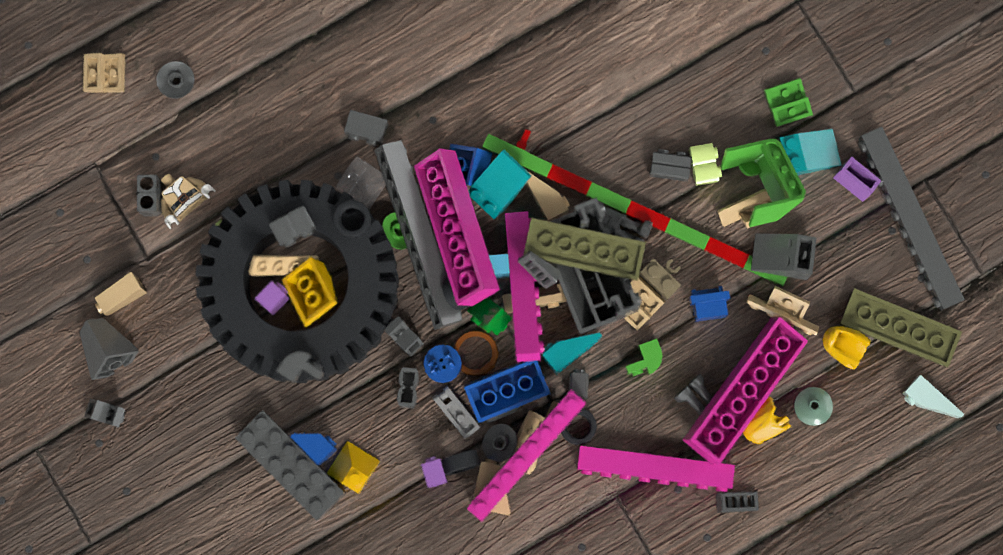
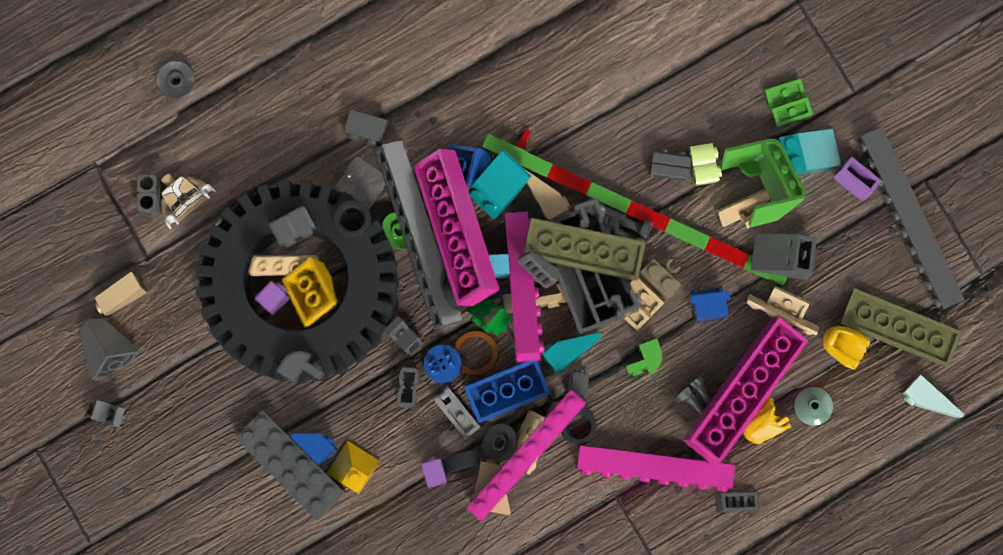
tan slope [83,53,125,93] -> none

